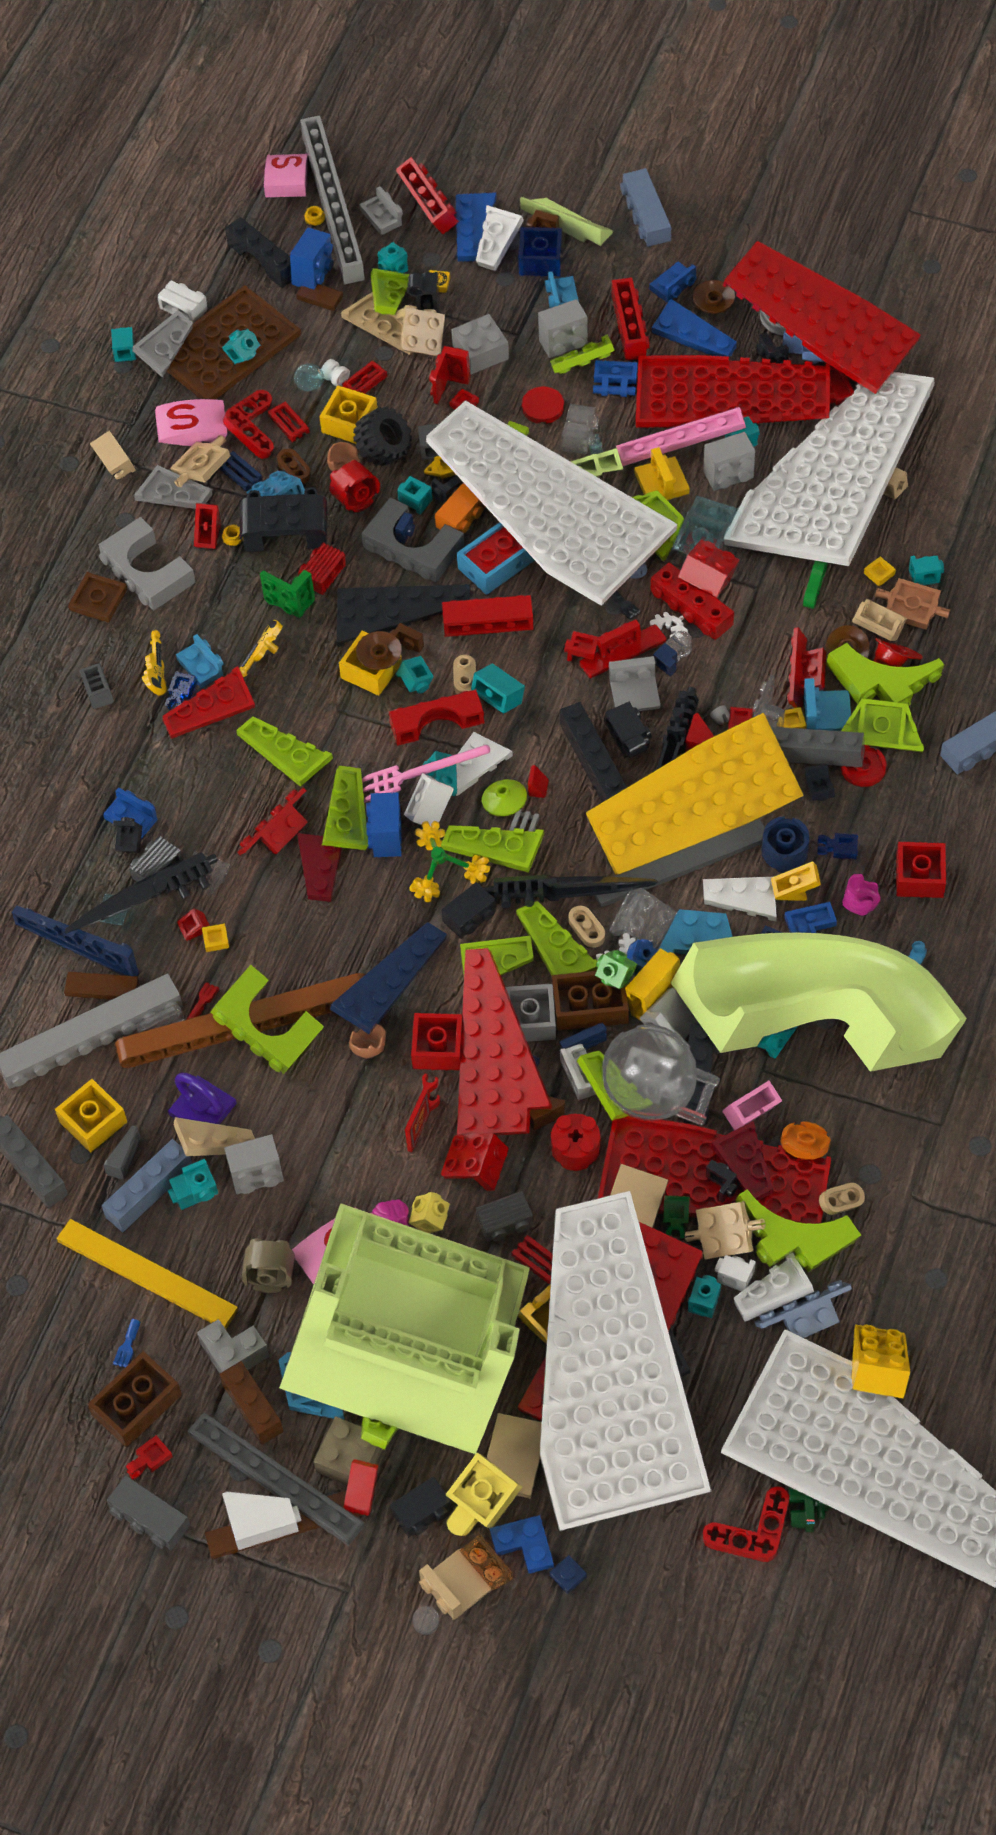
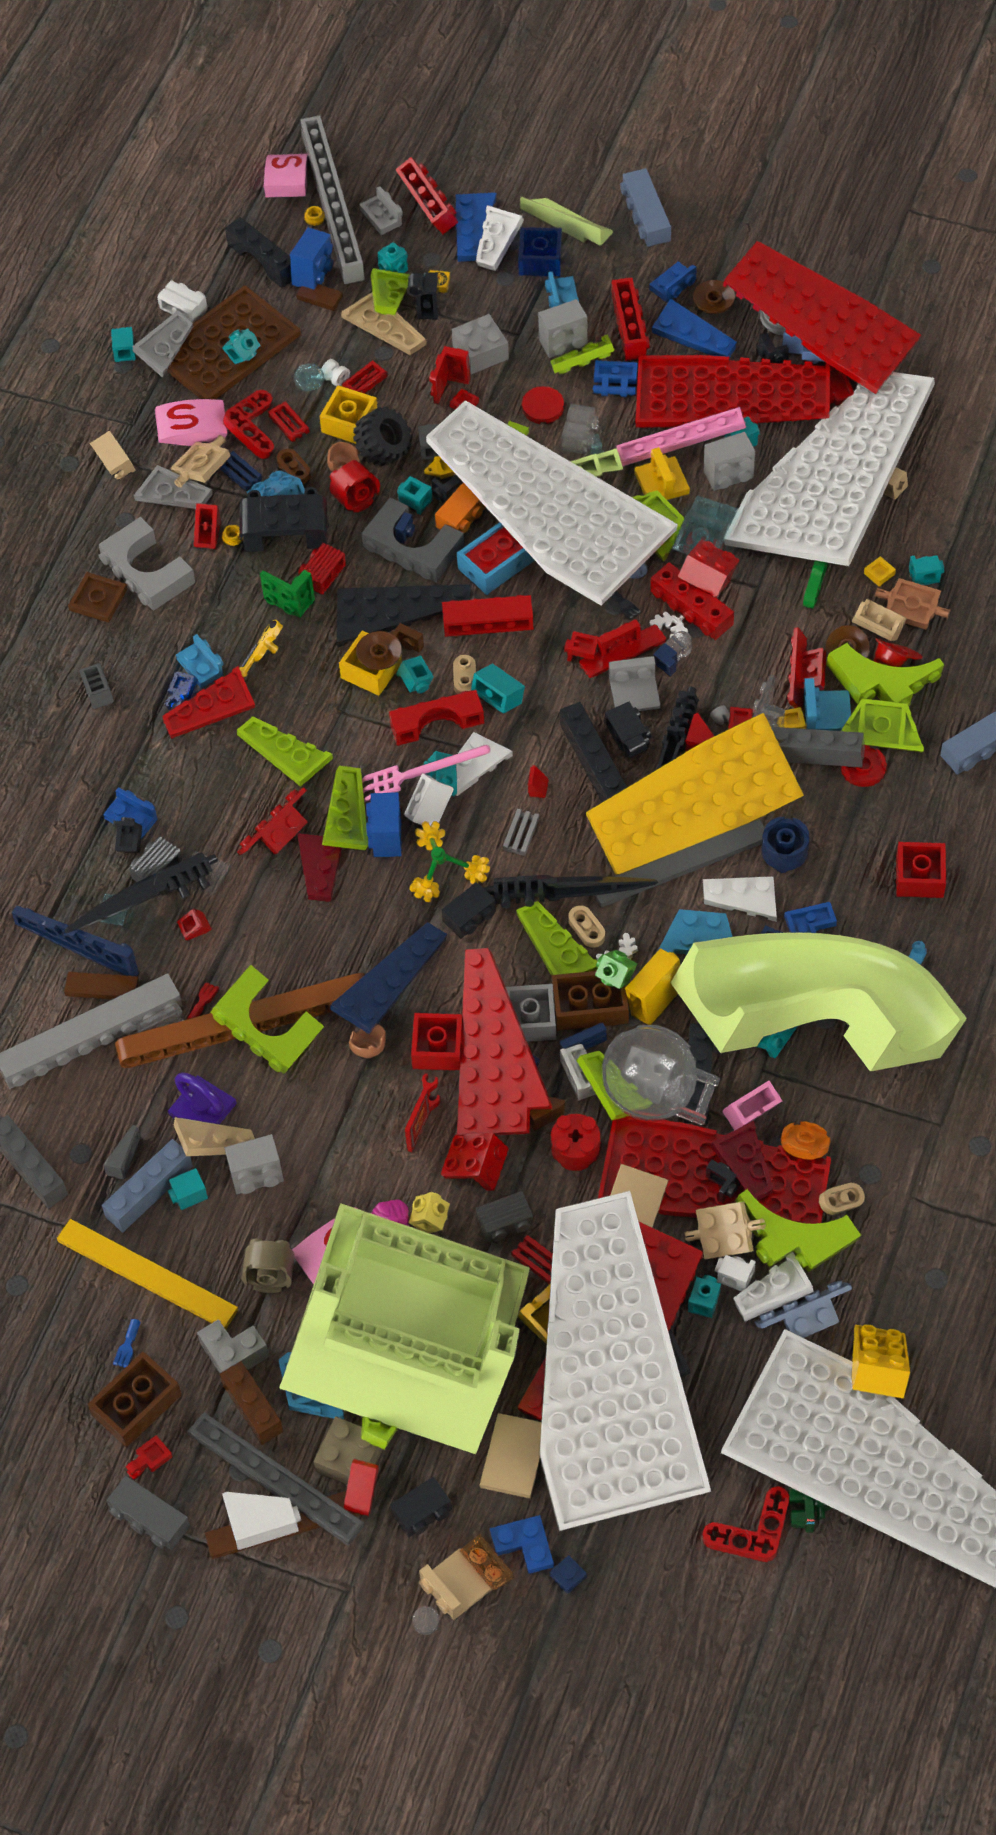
yellow brick [55,1079,127,1153] -> none
yellow piece [142,630,167,696] -> none
teal brick [182,1159,218,1203] -> none
yellow plate [202,923,229,952] -> none
tan bracket [396,306,445,356] -> none
lime wing [441,825,544,873] -> none
light yellow brick [446,1453,522,1536] -> none
lime wing [460,936,533,975] -> none
lime dish [482,779,527,816] -> none
reddish brown bracket [526,210,559,238] -> none
clear bracket [609,888,677,950] -> none
blue brick [626,939,658,976] -> none
light grey bracket [639,988,699,1055] -> none
dark green plate [663,1195,690,1239] -> none
yellow slope [771,861,821,901] -> none
black bracket [805,764,835,801] -> none
clear blue plate [817,833,858,859] -> none
dark pink hair [842,874,881,916] -> none

